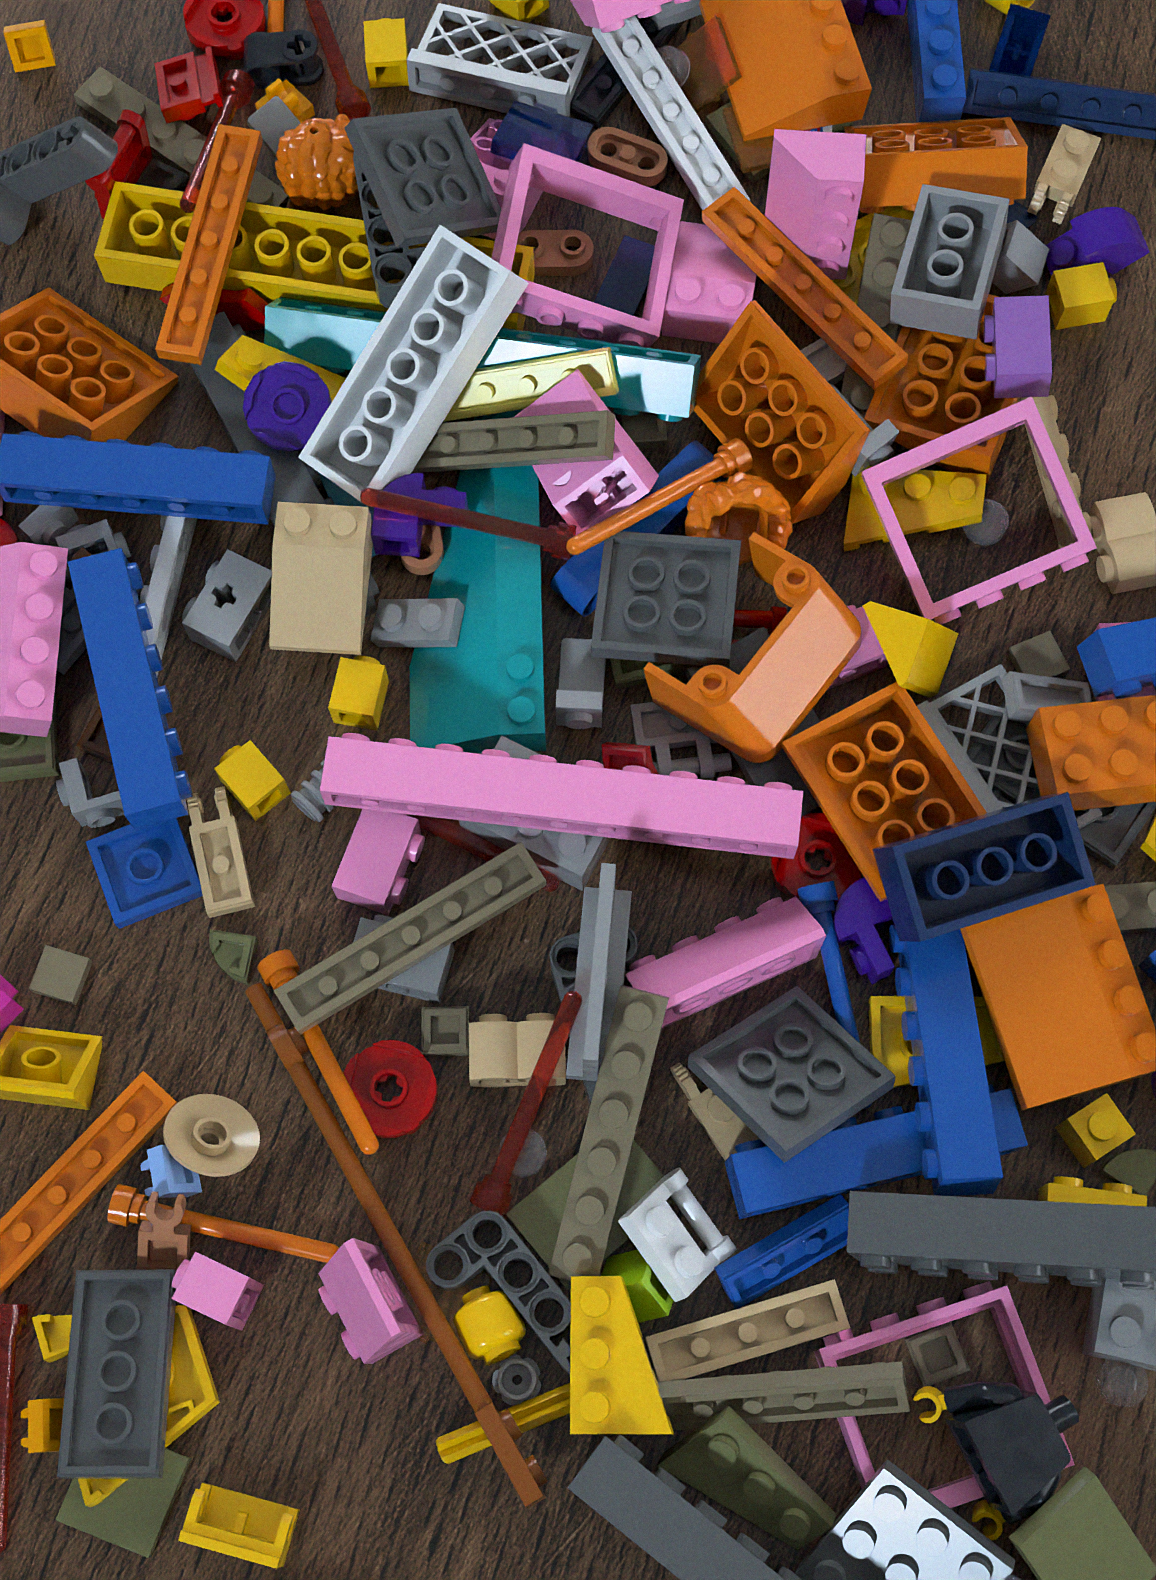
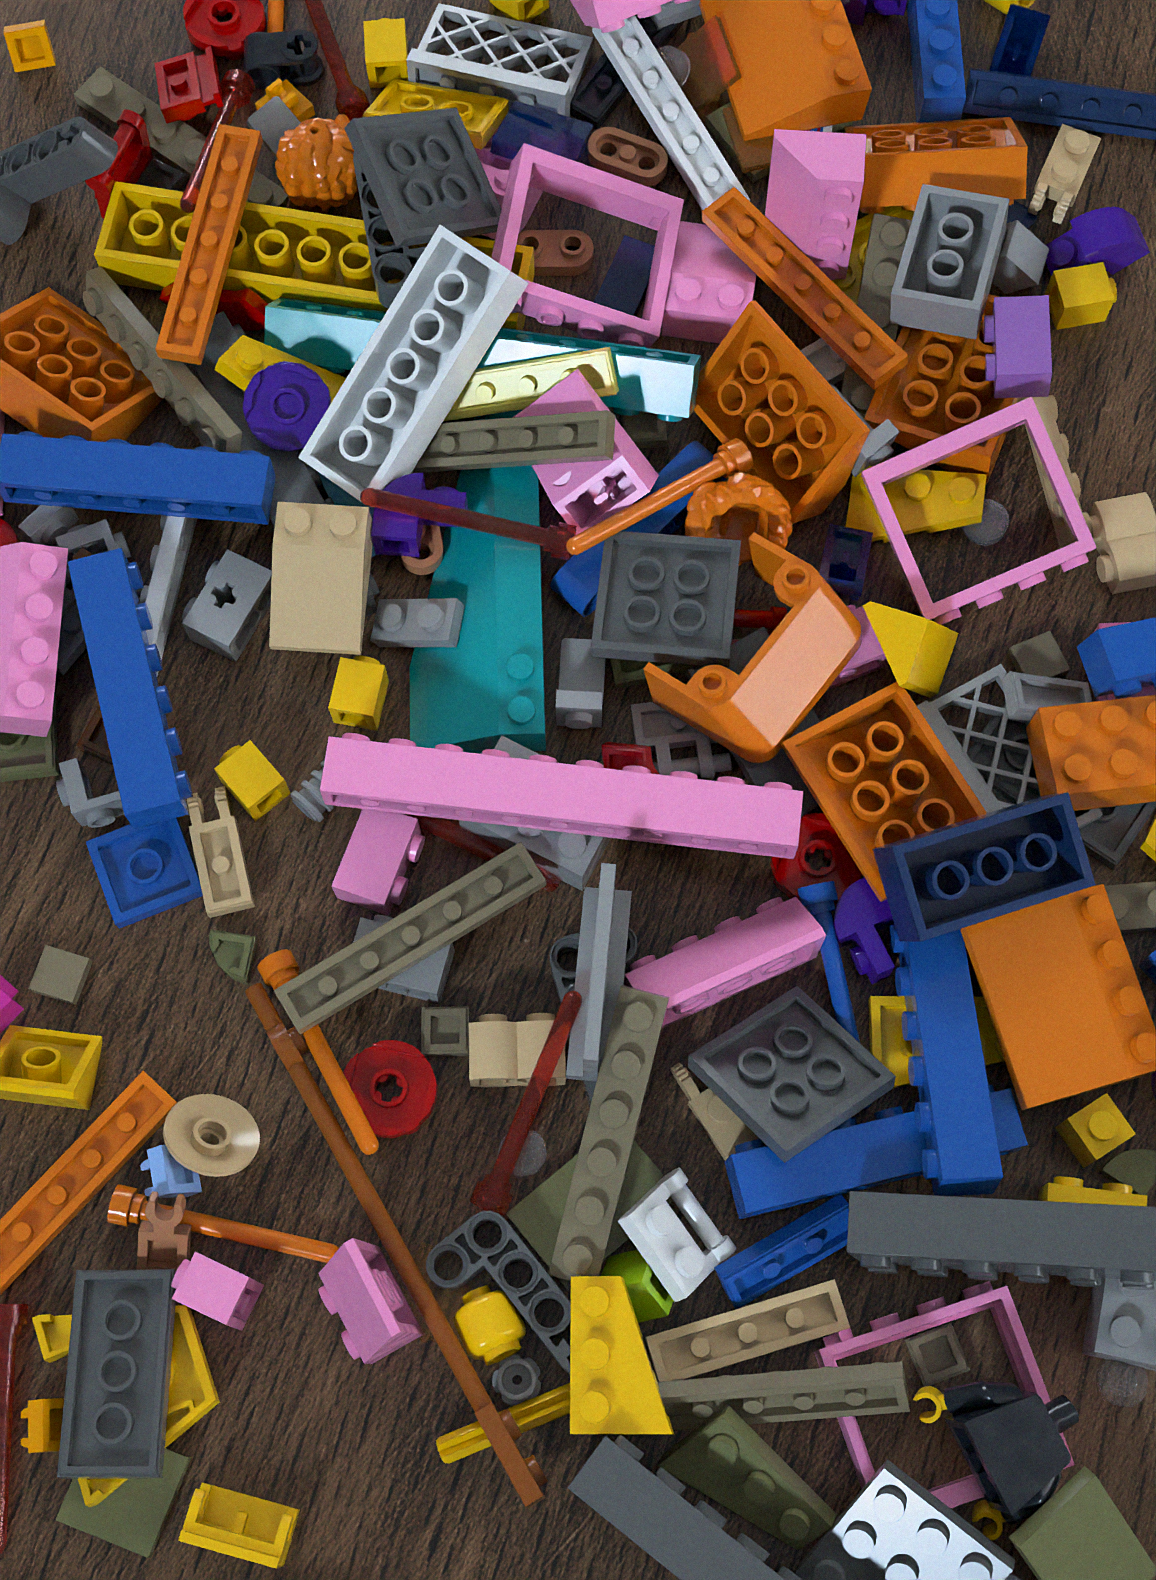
none -> dark tan plate [83,266,242,453]
none -> yellow tile [363,79,509,149]
none -> clear blue slope [819,523,873,601]

